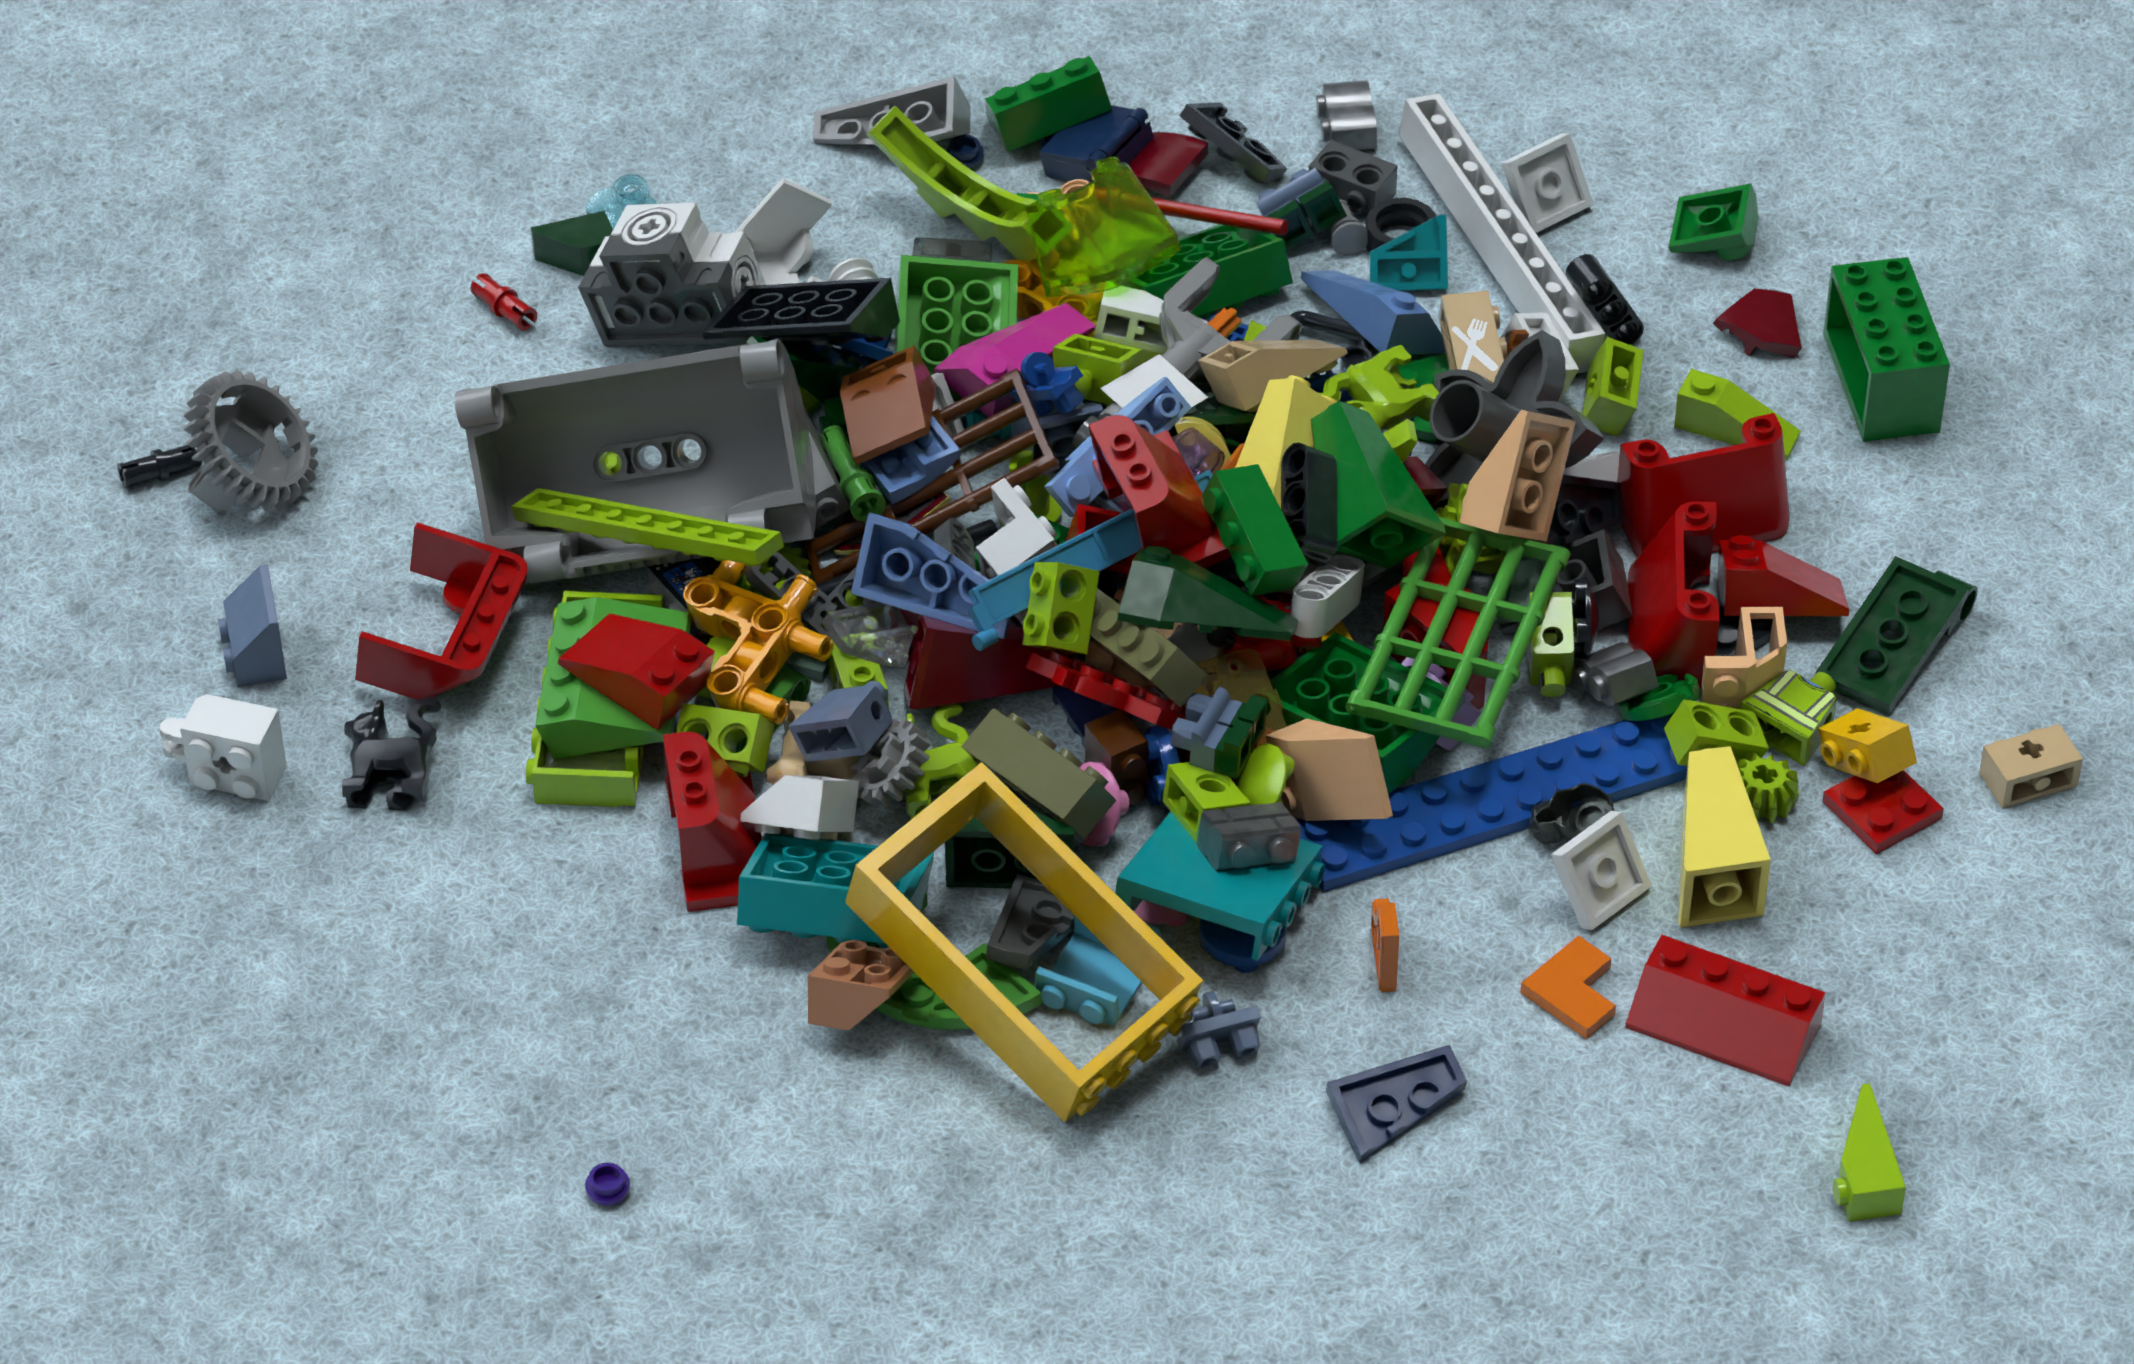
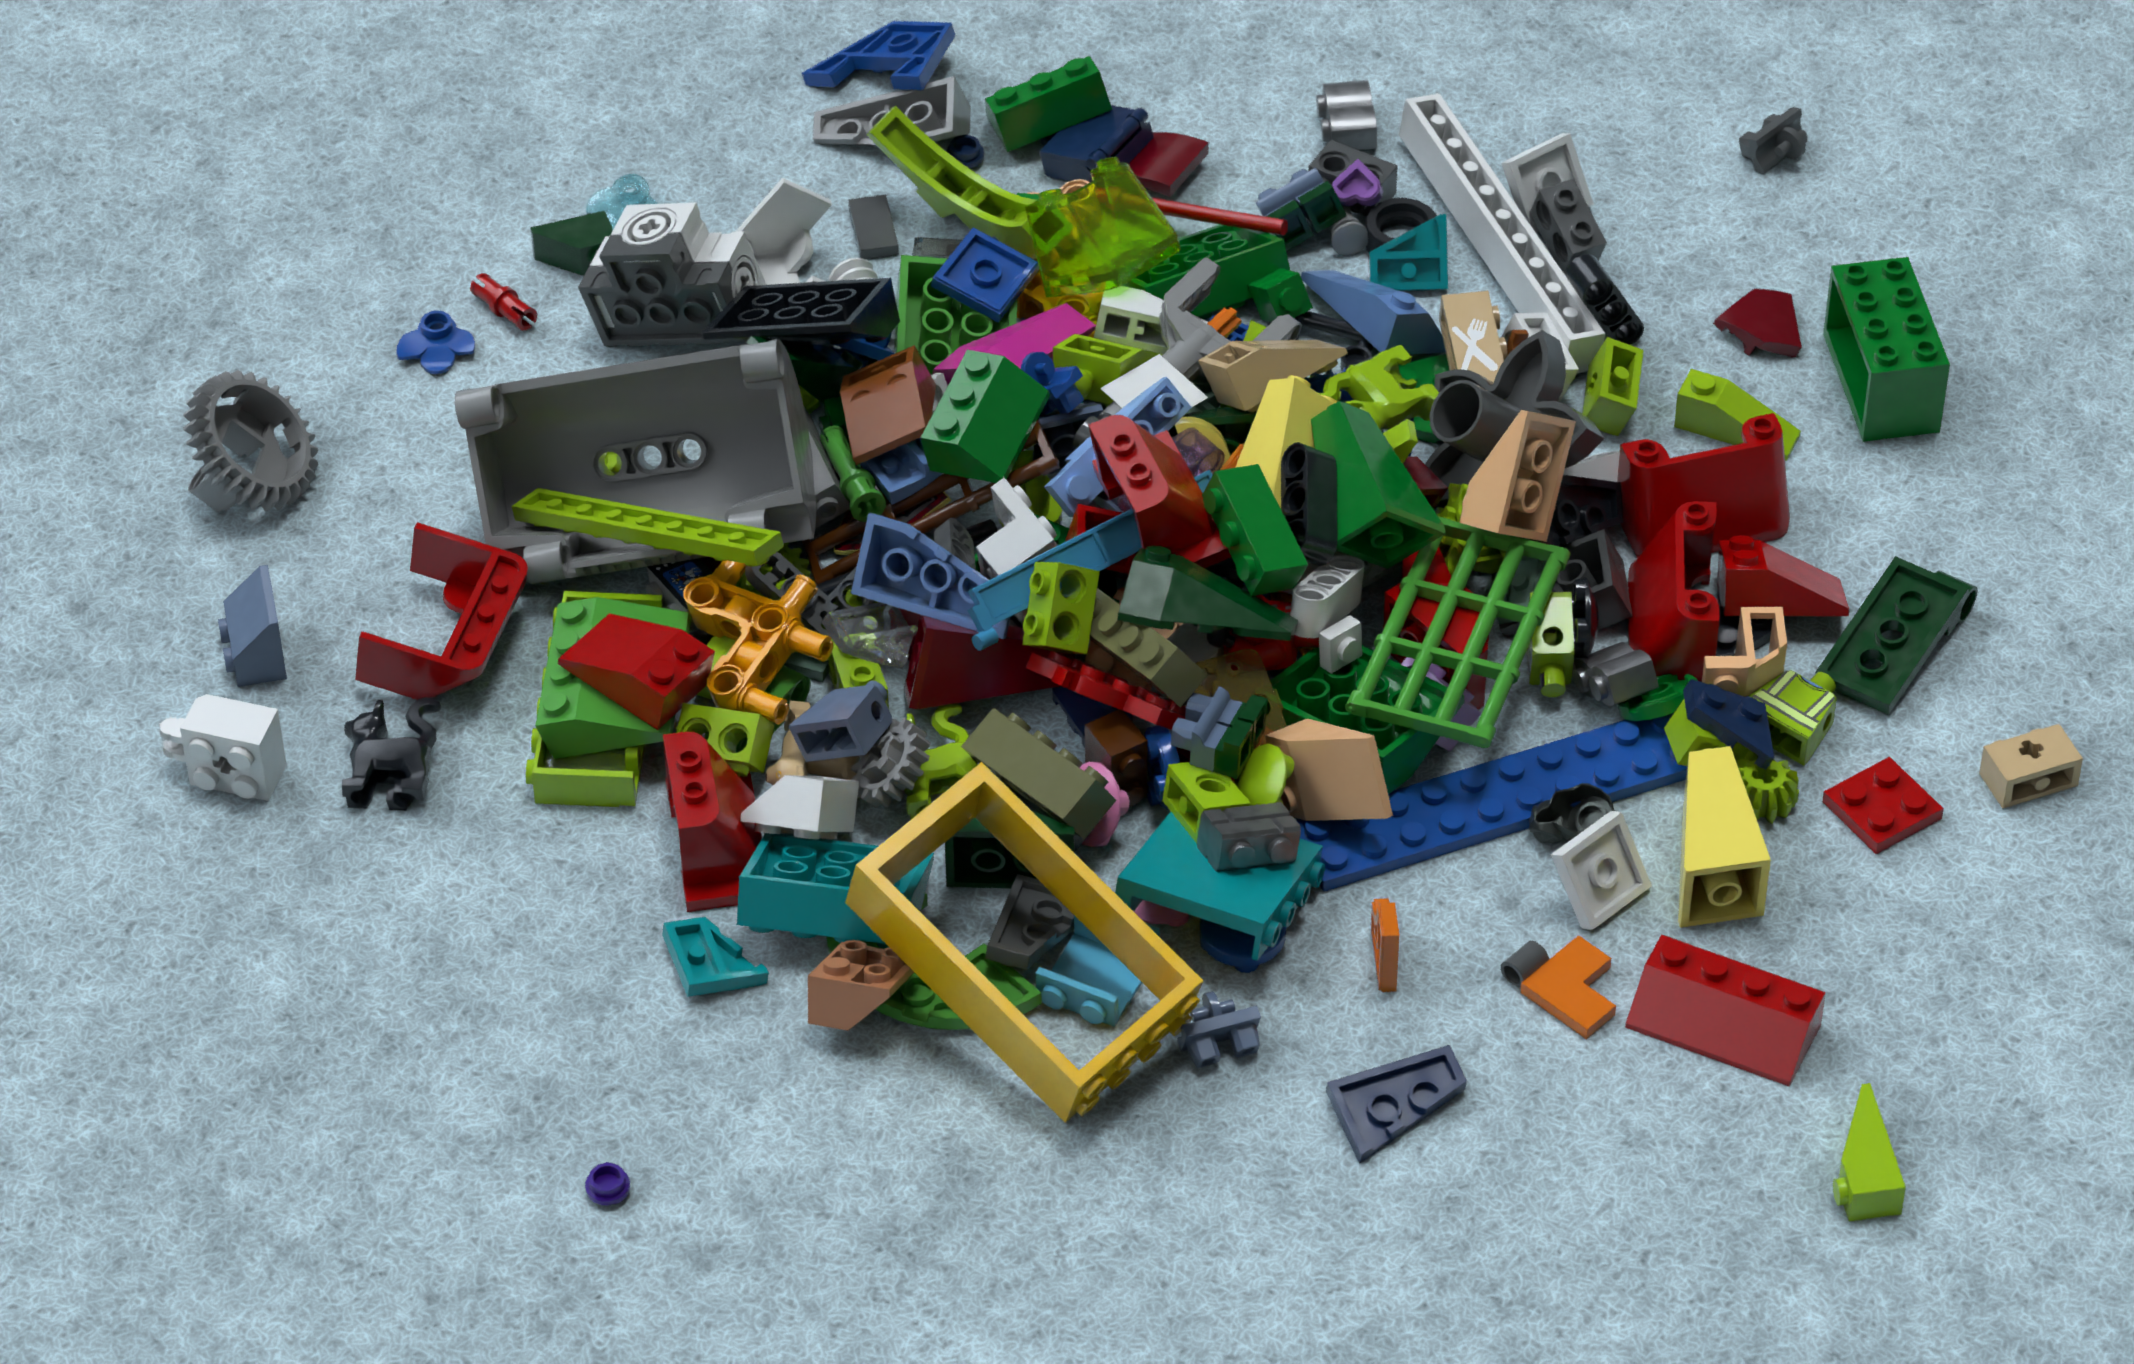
black pin [117,445,202,488] -> none
black wing [1179,102,1287,184] -> none
green slope [1668,183,1759,261] -> none
yellow brick [1818,708,1917,783] -> none
none -> blue plate [396,310,475,375]
none -> teal wing [662,917,769,997]
none -> blue wing [802,21,956,90]
none -> dark grey tile [848,195,899,259]
none -> green slope [920,350,1050,483]
none -> blue tile [931,227,1040,323]
none -> green brick [1248,268,1313,322]
none -> white plate [1319,615,1362,673]
none -> medium lavender tile [1332,159,1383,207]
none -> dark grey hinge [1500,940,1549,987]
none -> dark grey brick [1530,179,1607,275]
none -> dark blue wing [1683,679,1774,770]
none -> dark grey hips [1739,107,1808,174]

